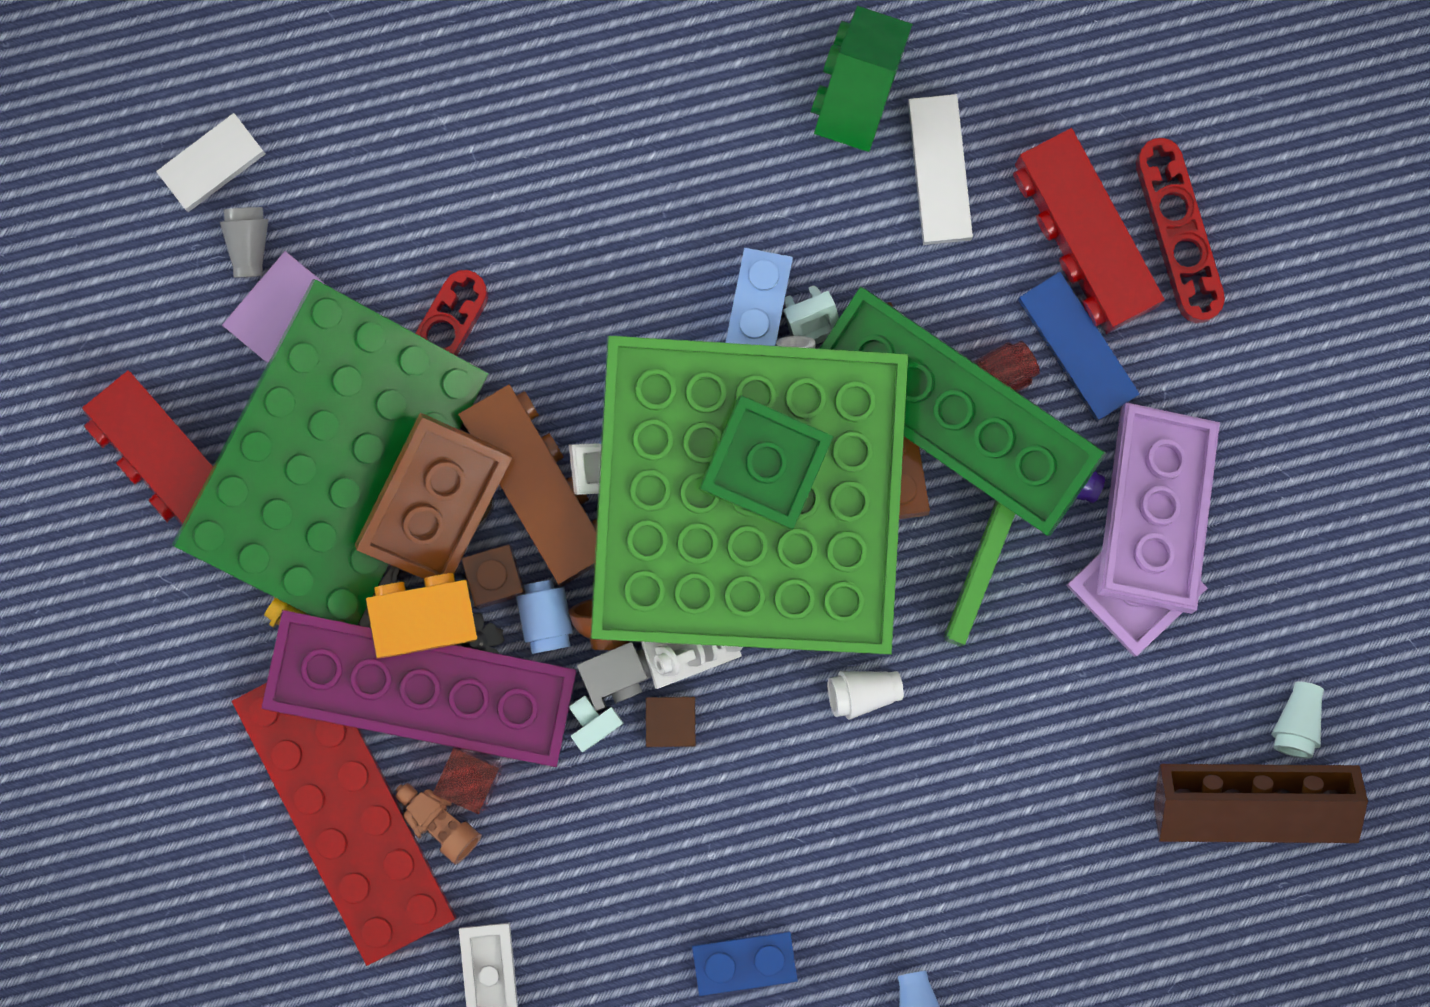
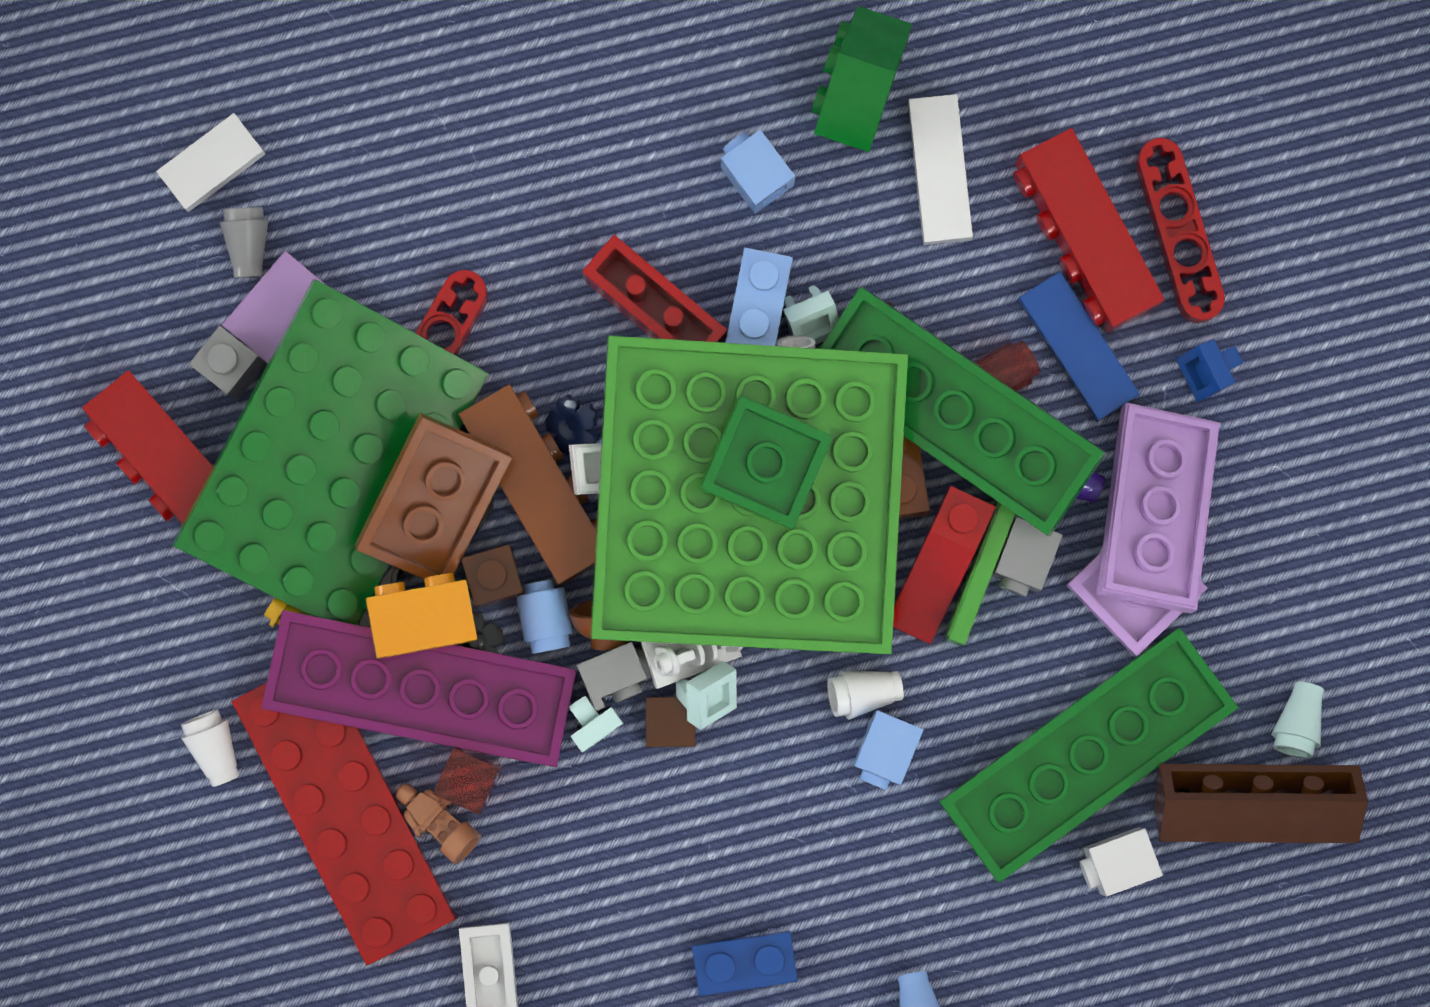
none -> white cone [181,709,240,787]
none -> light grey brick [189,325,268,402]
none -> dark blue plant [545,394,599,455]
none -> red brick [582,234,727,343]
none -> light aqua tile [676,661,737,730]
none -> light blue brick [721,130,795,214]
none -> light blue brick [852,710,924,790]
none -> red slope [893,486,996,645]
none -> green plate [938,627,1239,883]
none -> light grey brick [992,517,1063,597]
none -> white brick [1080,827,1163,897]
none -> blue tile [1176,339,1244,403]

